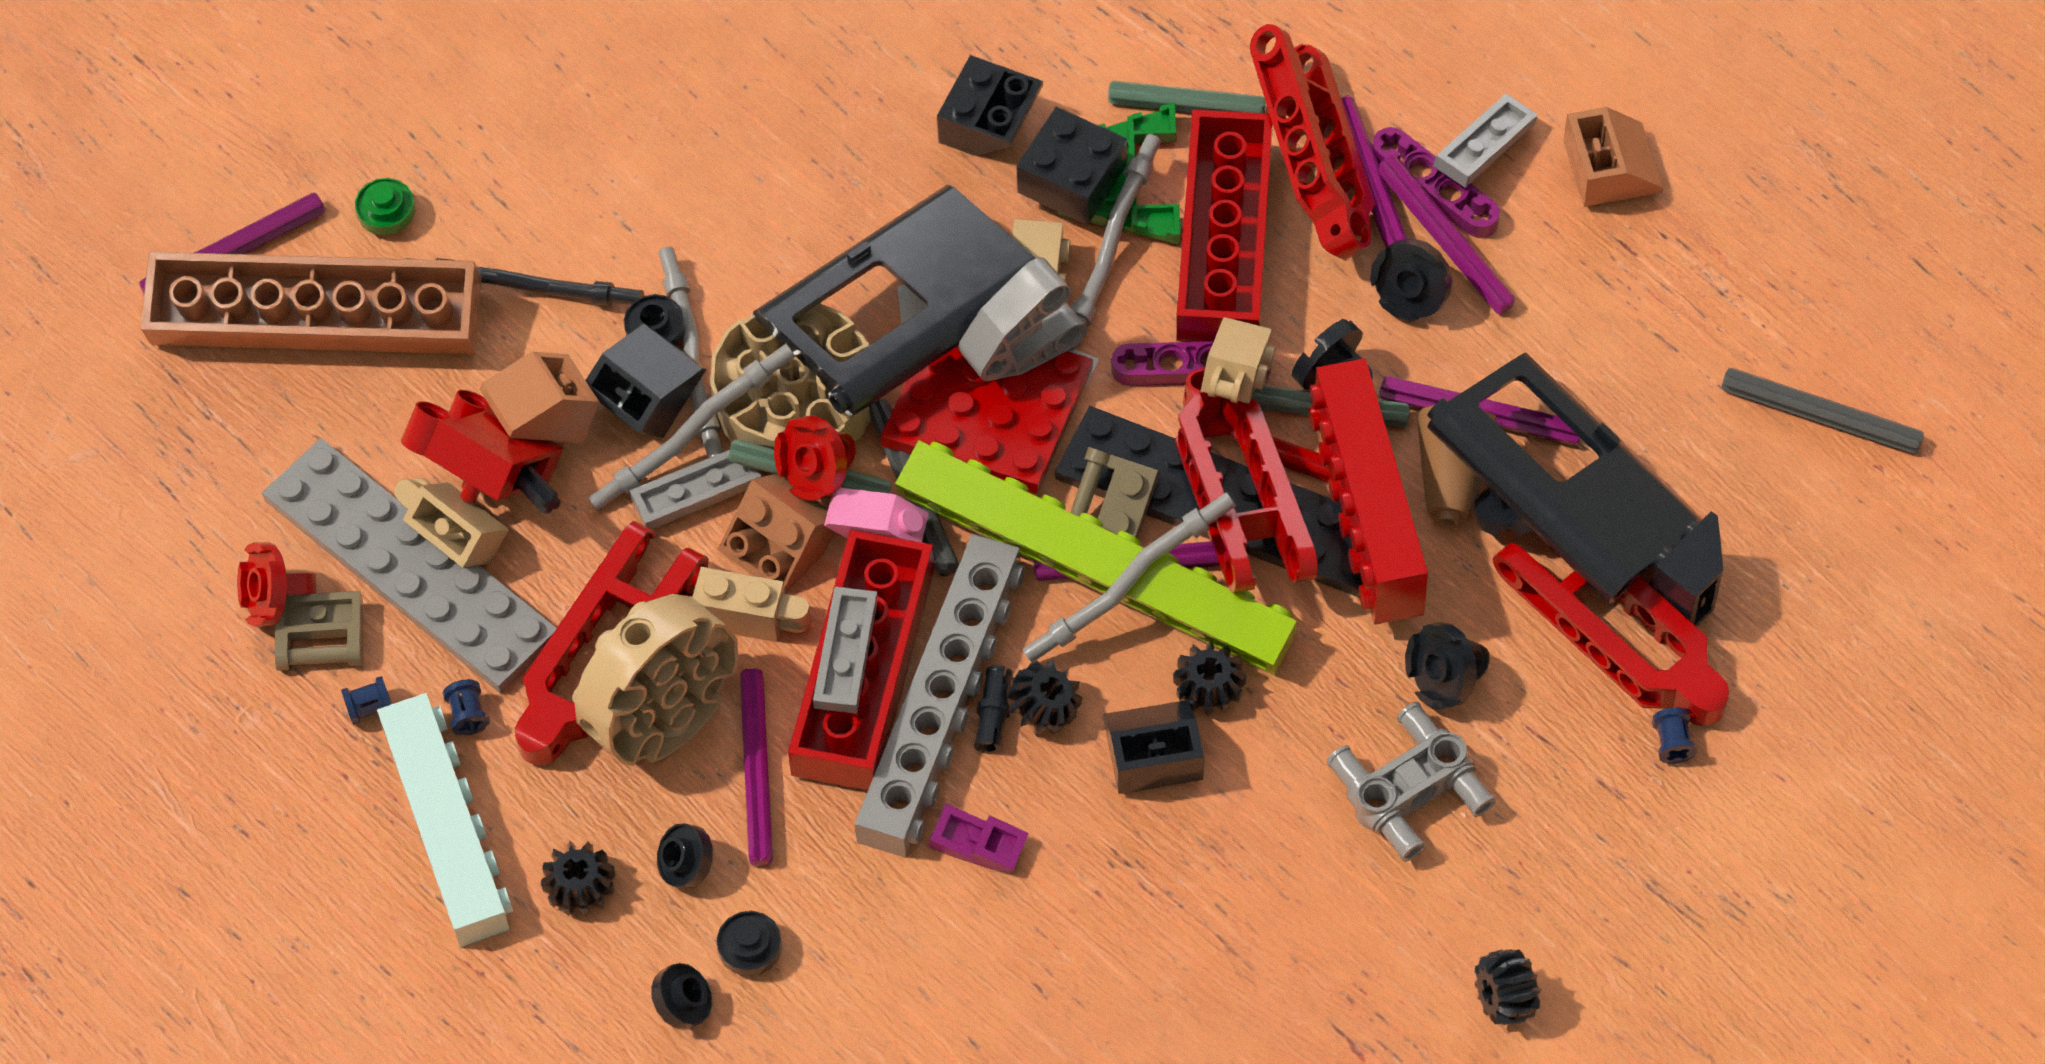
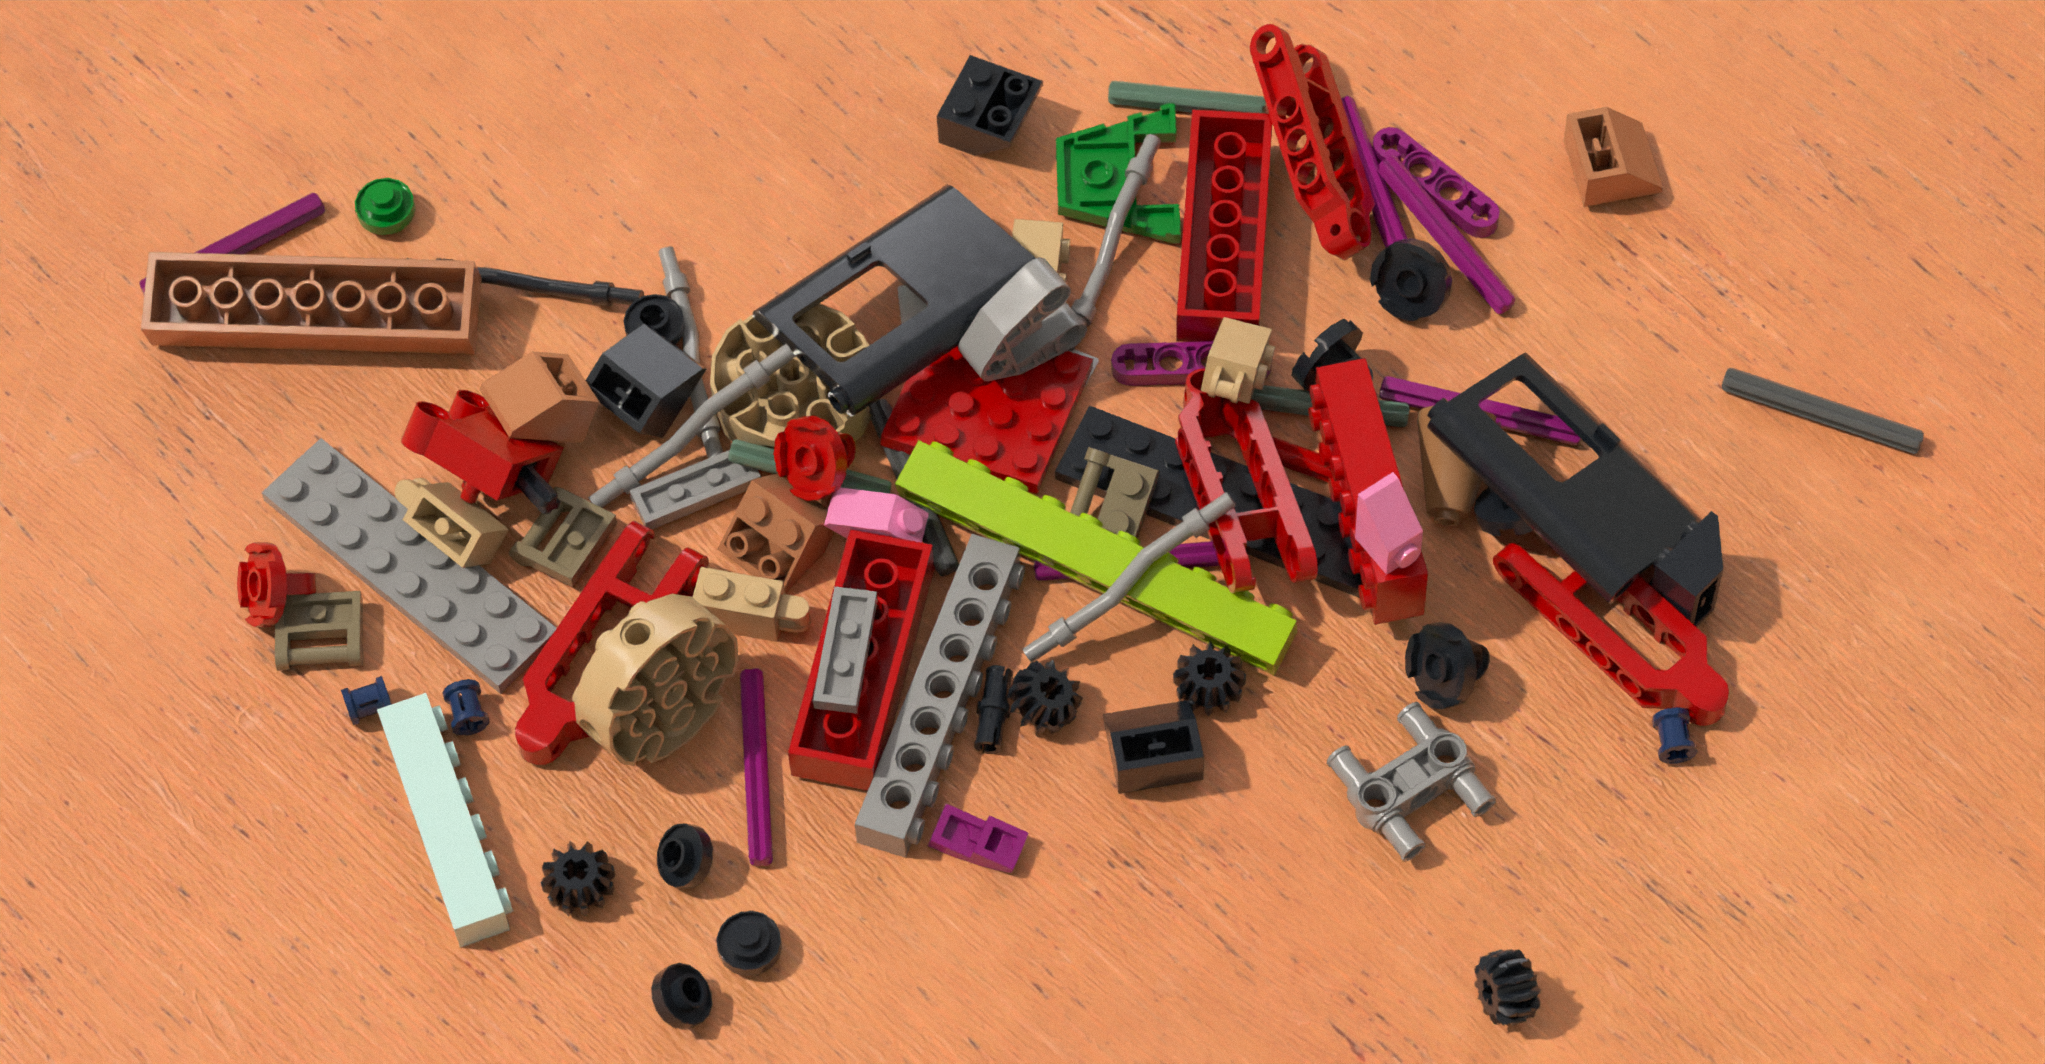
black brick [1016,107,1127,225] -> none
light grey plate [1433,94,1538,188] -> none
none -> dark tan plate [509,487,617,587]
none -> bright pink slope [1355,472,1423,575]

